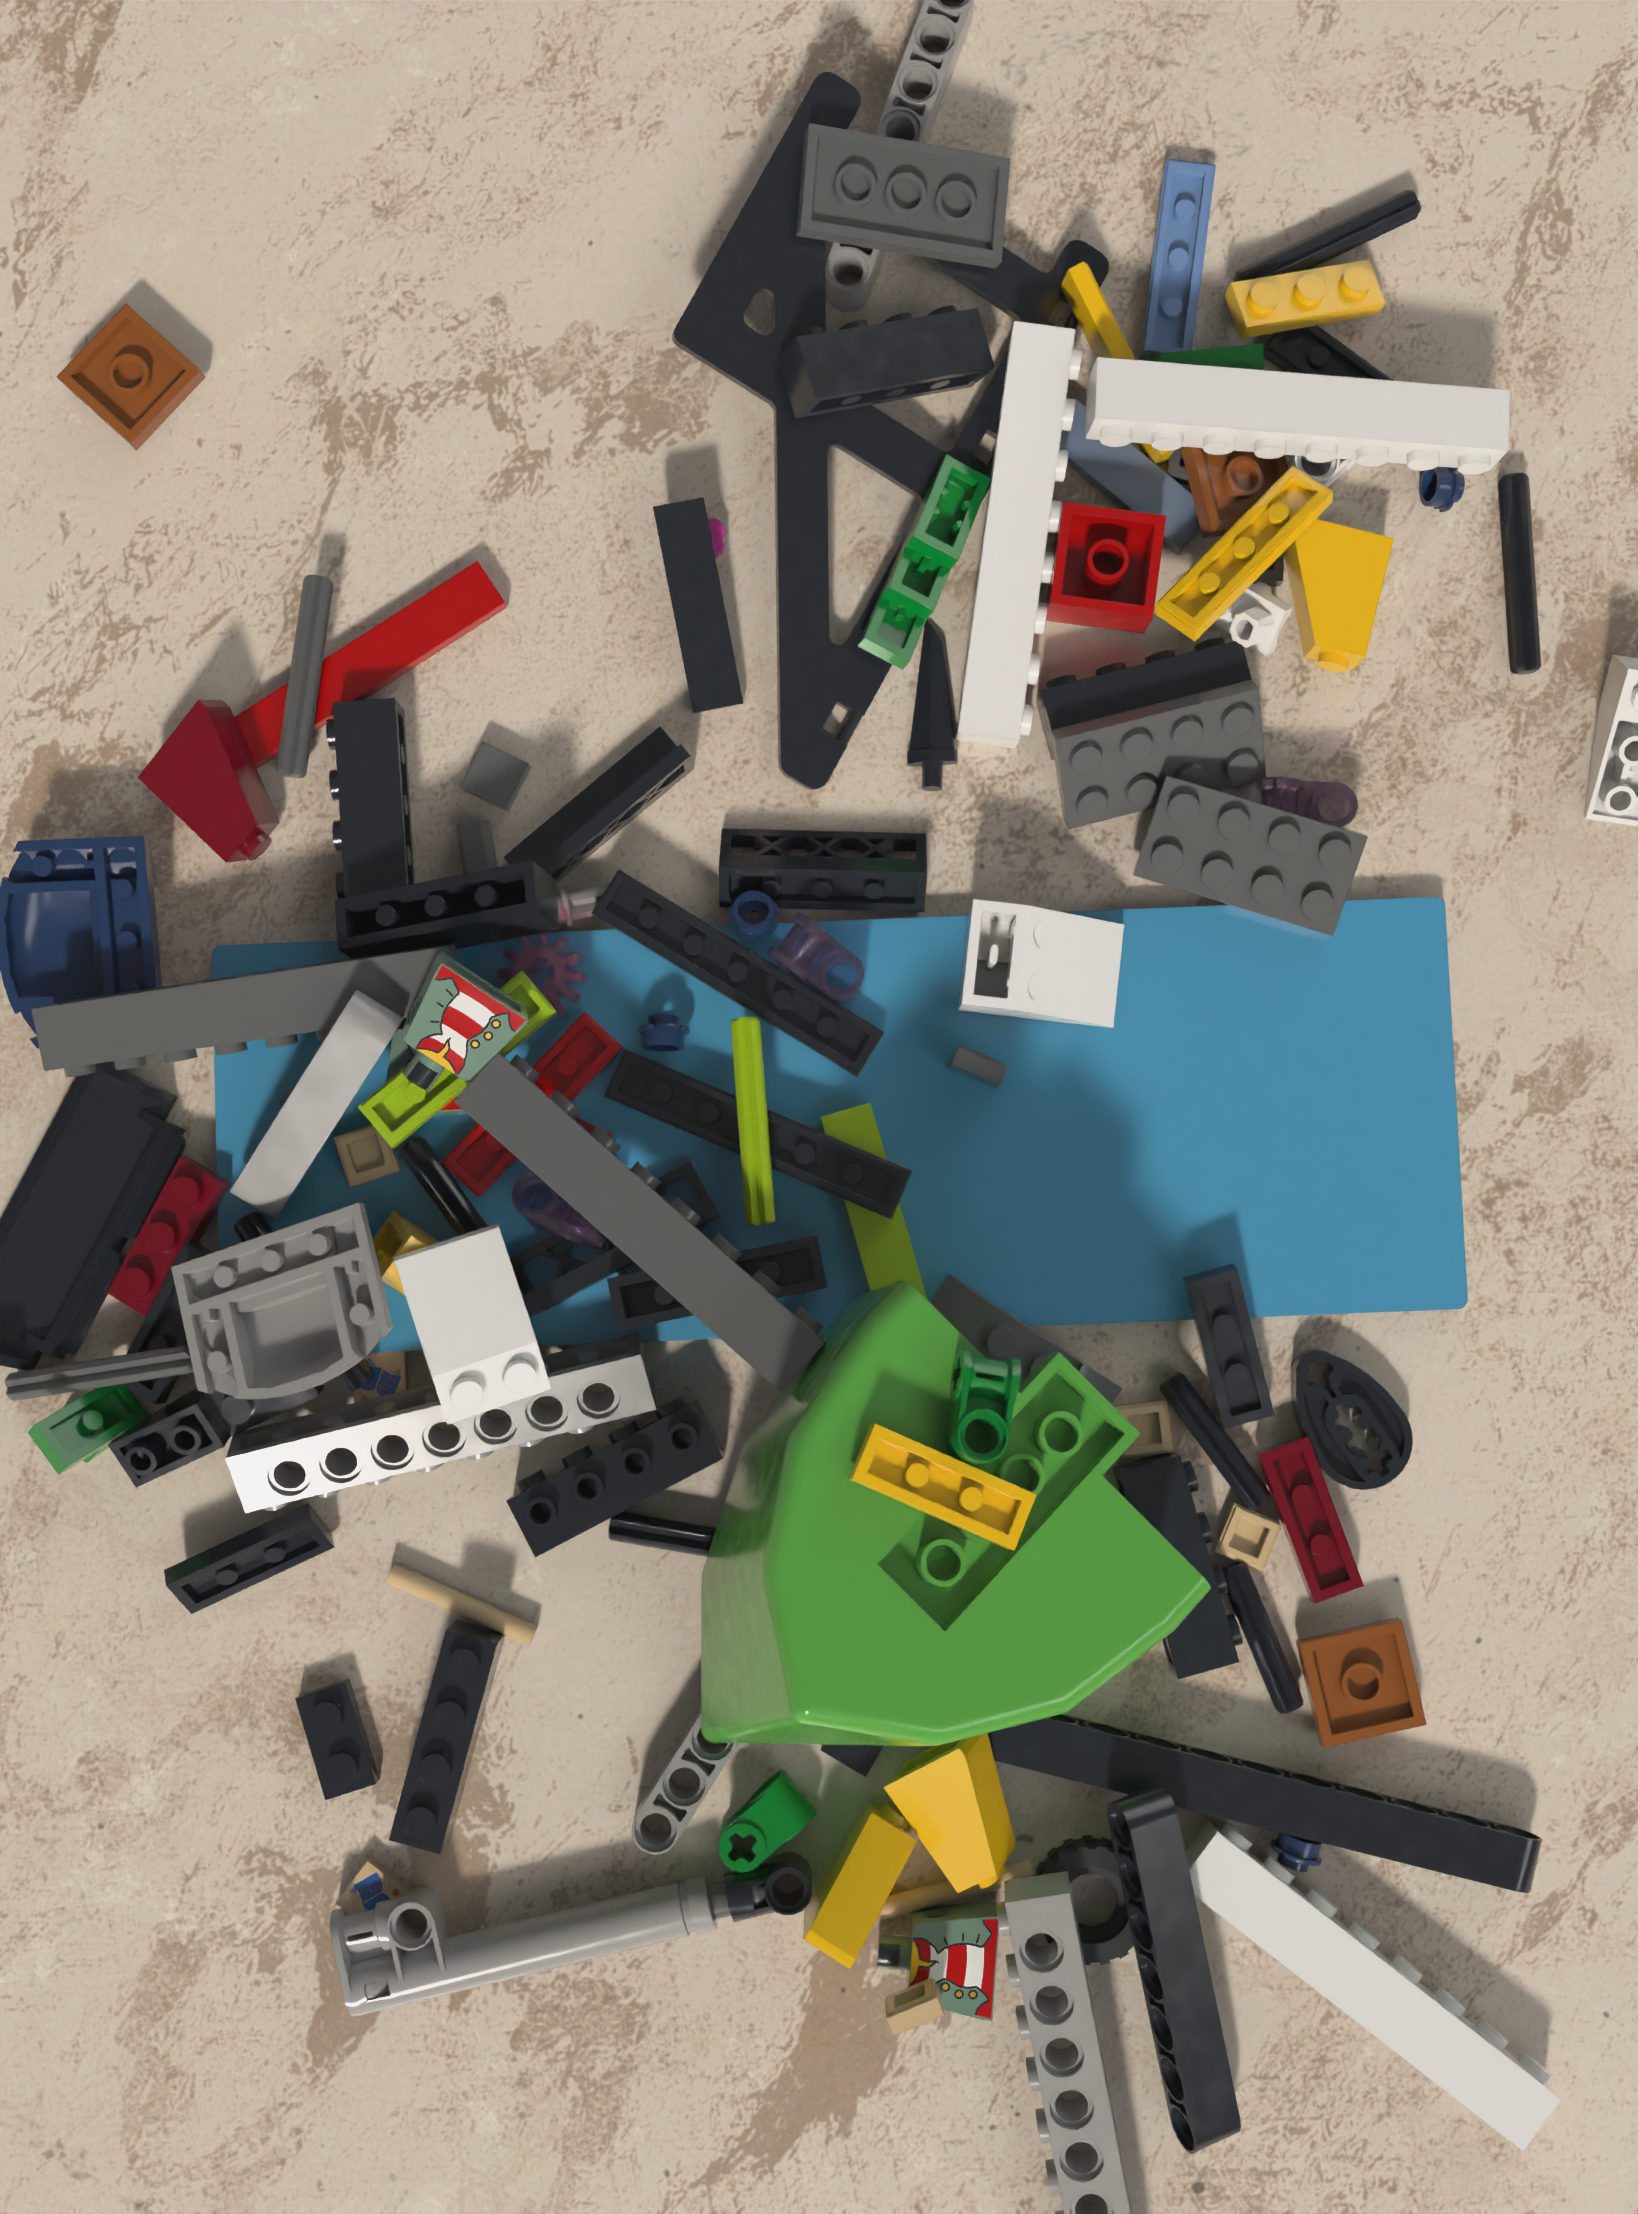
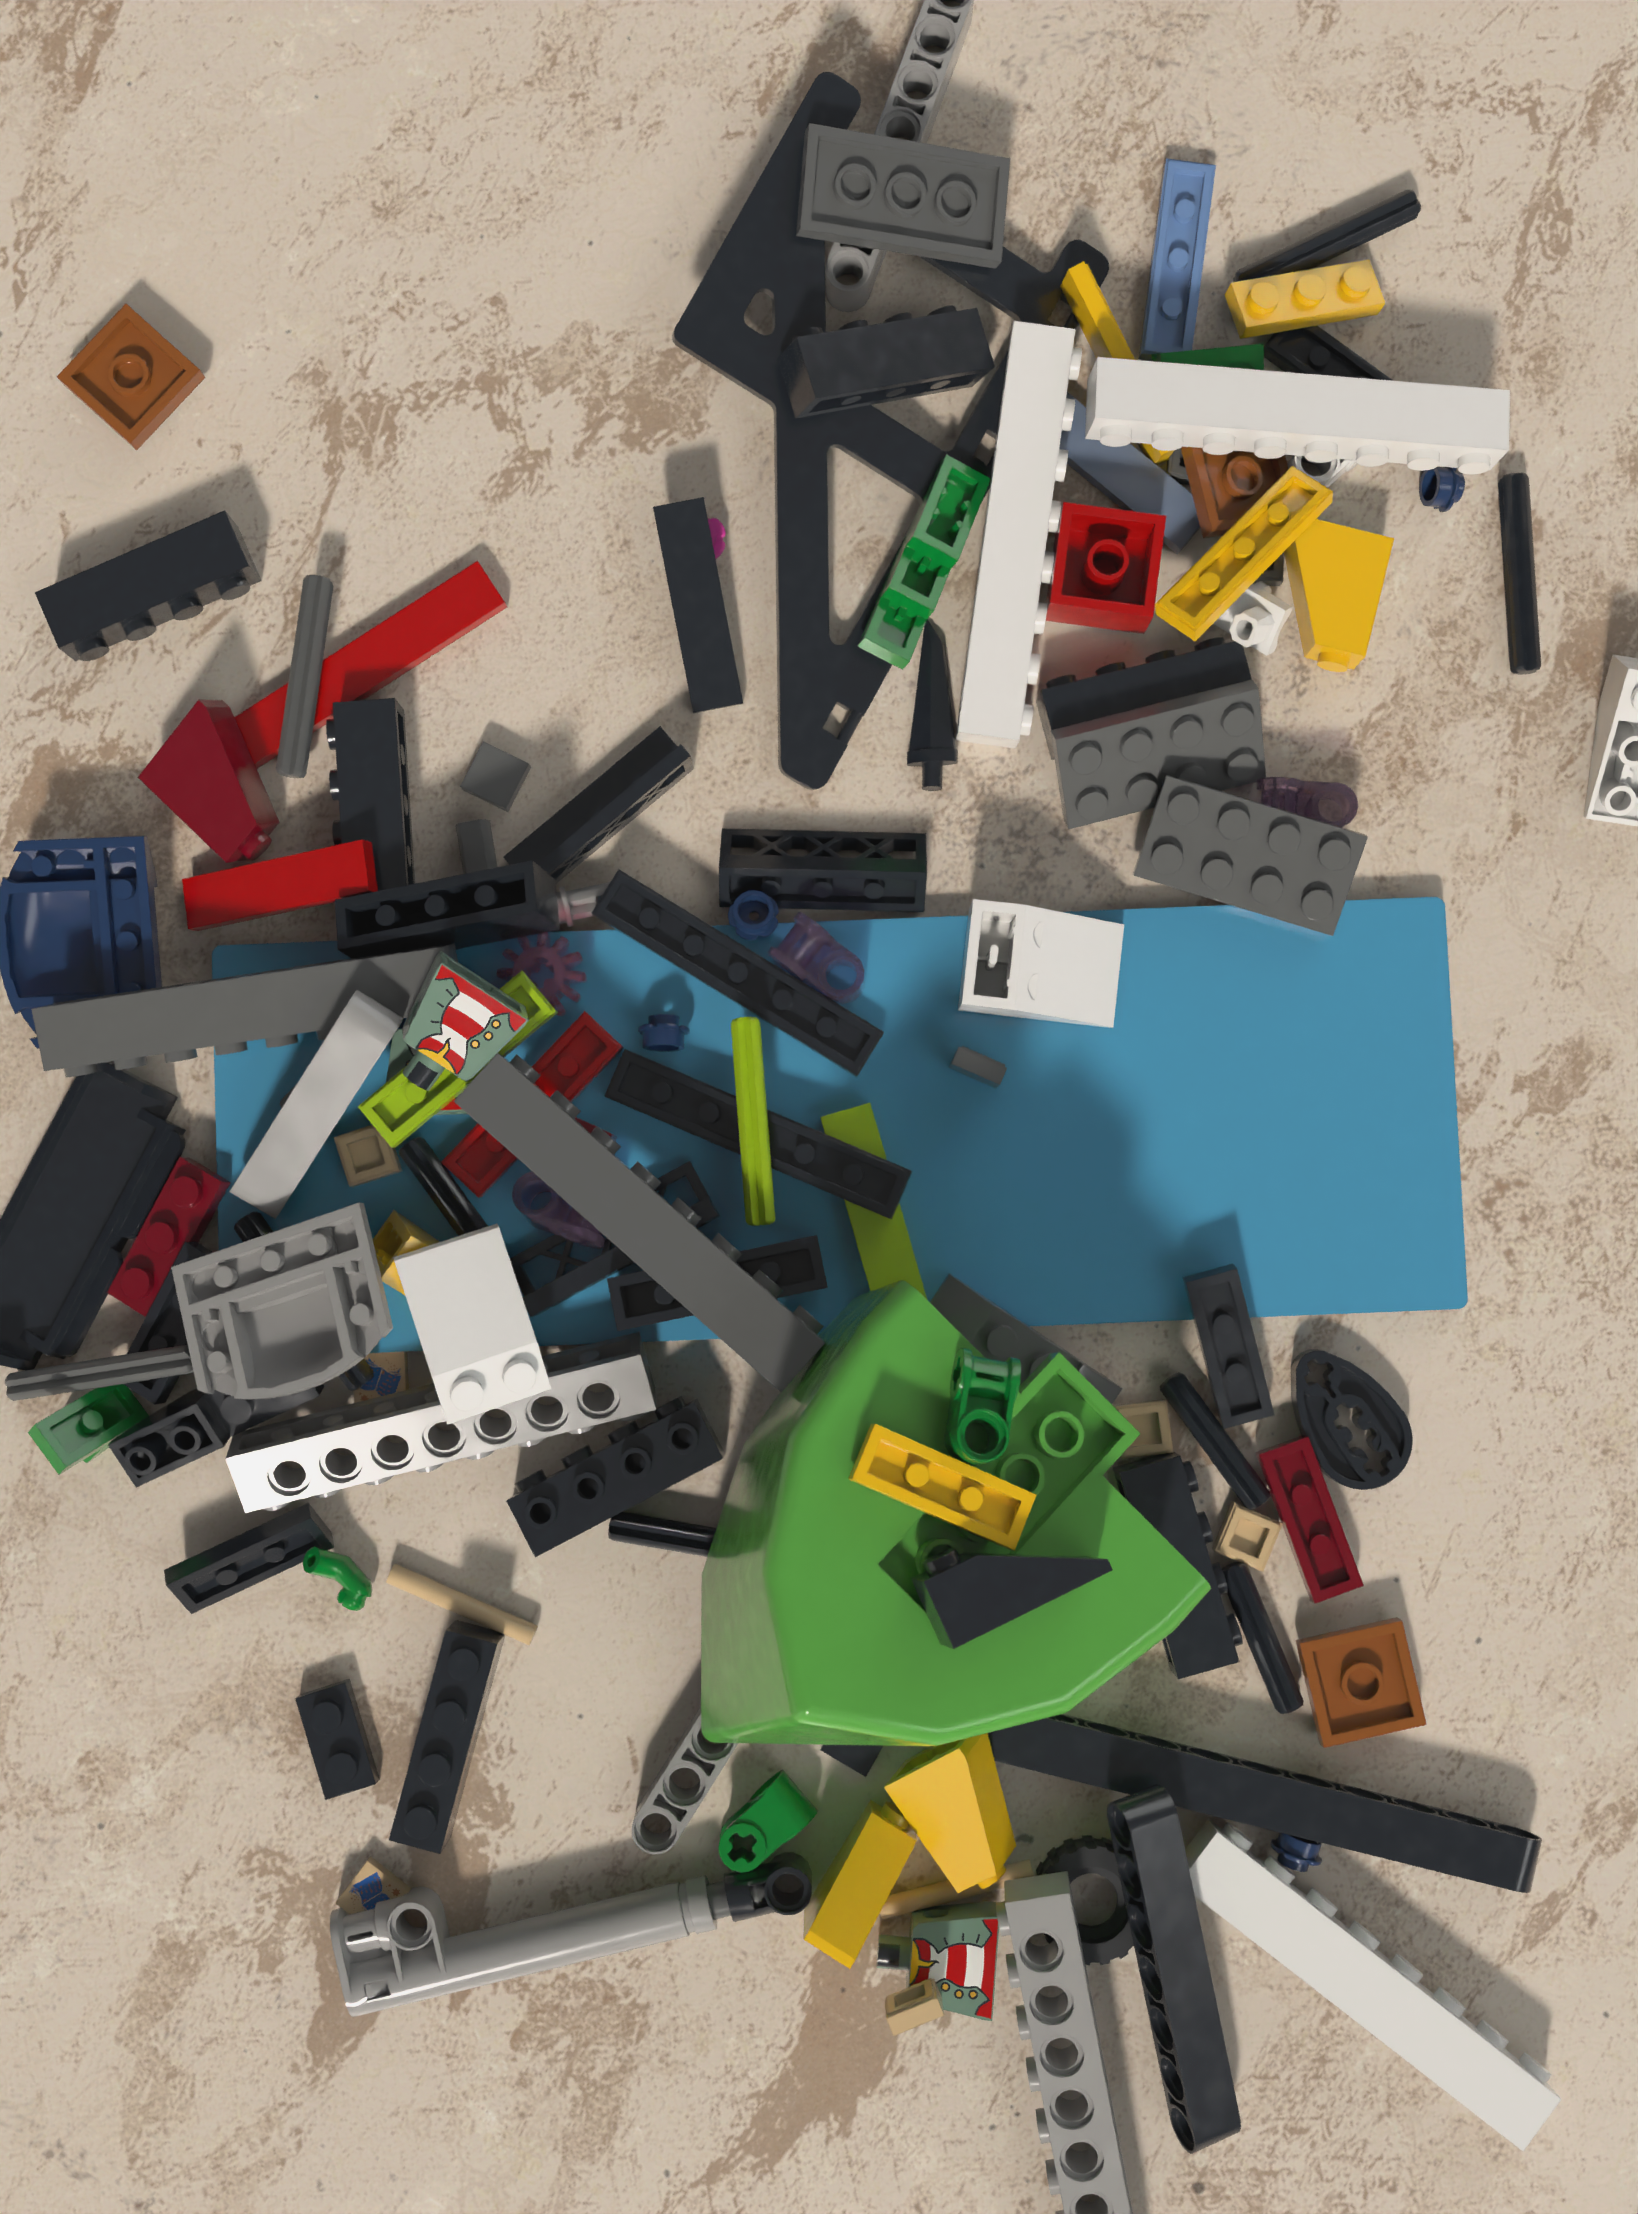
none -> black brick [35,510,262,661]
none -> red tile [182,839,378,931]
none -> green arm [303,1547,372,1611]
none -> black slope [911,1548,1113,1649]

